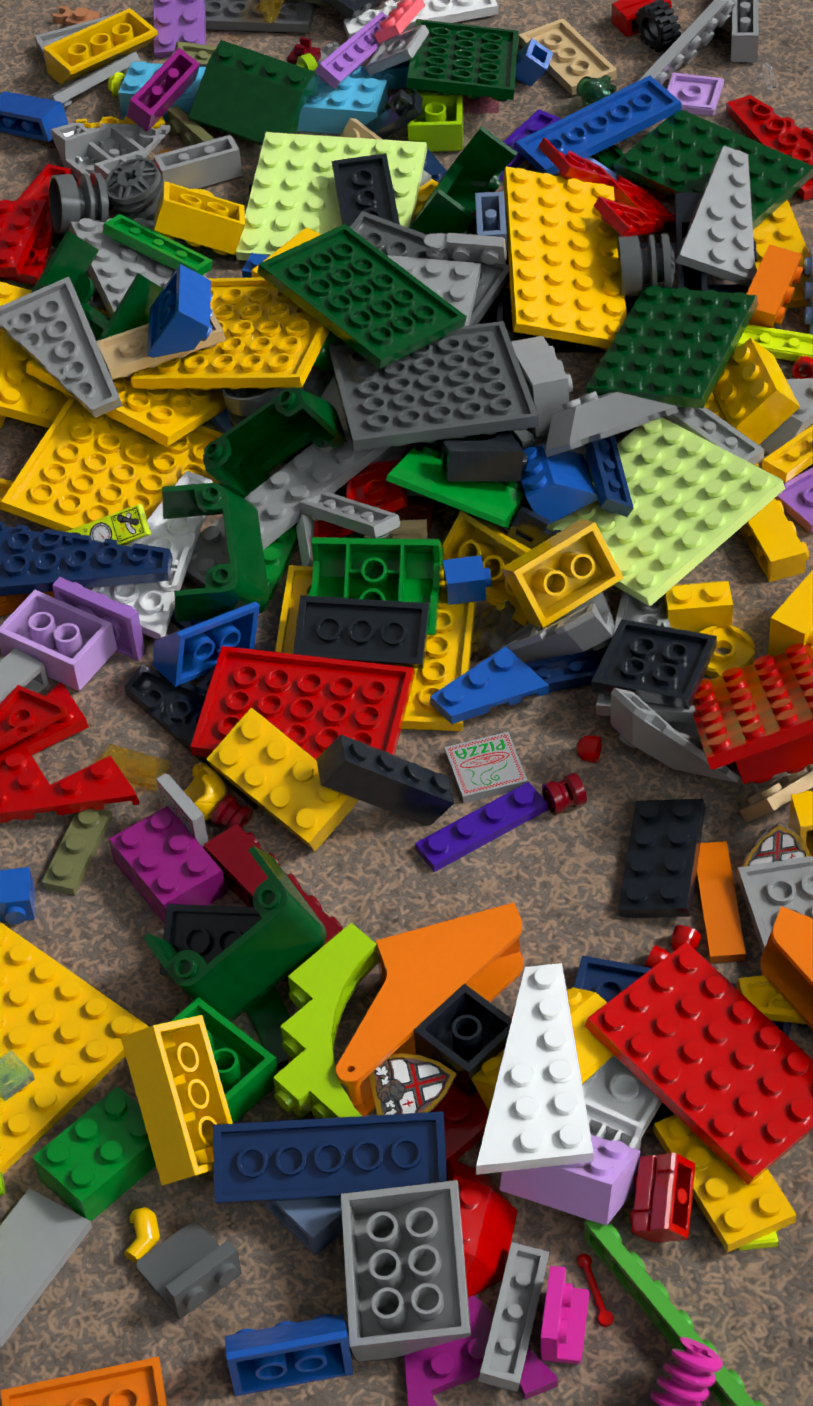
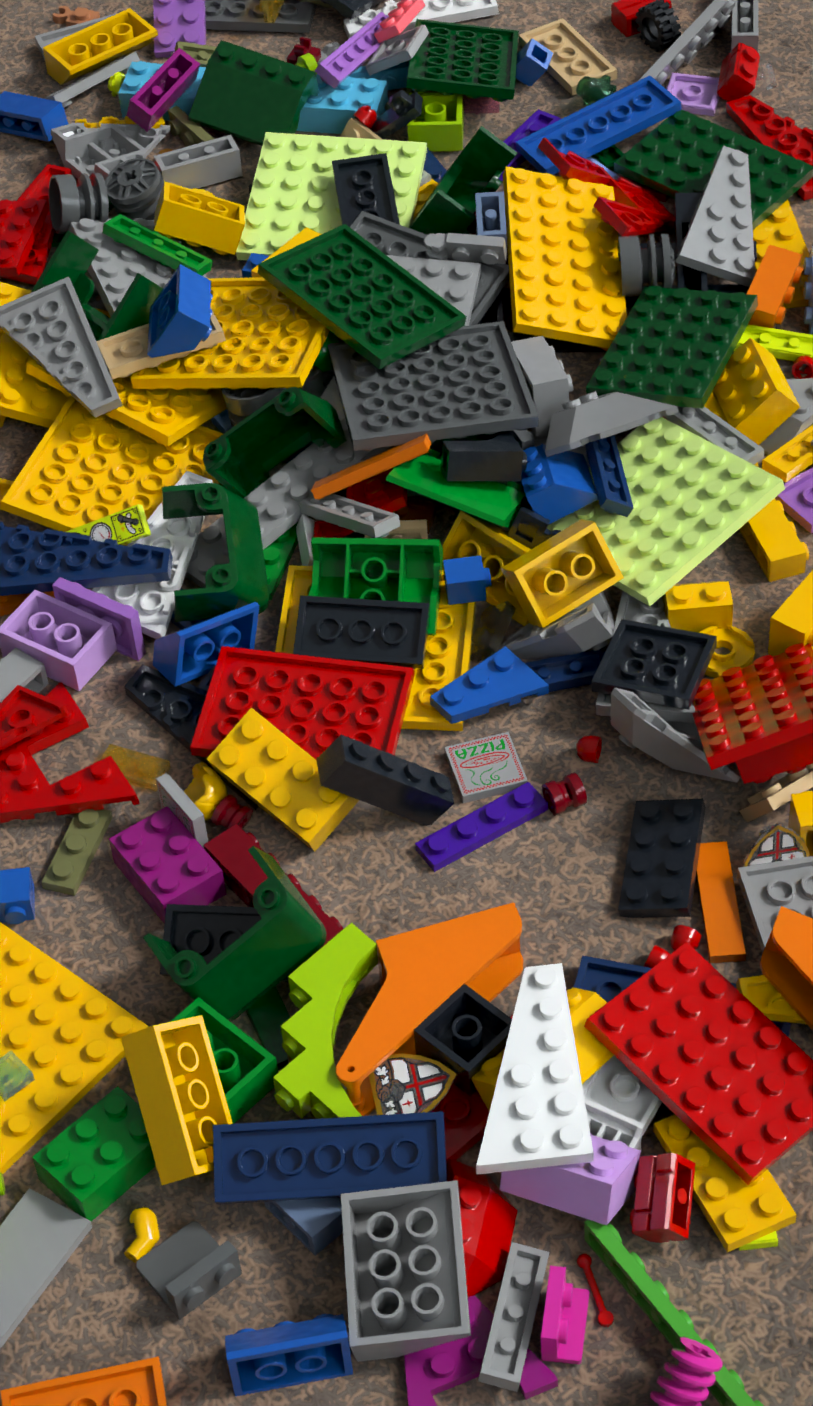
none -> orange tile [311,433,431,500]
none -> red hinge [353,105,377,129]
none -> red brick [717,43,760,102]

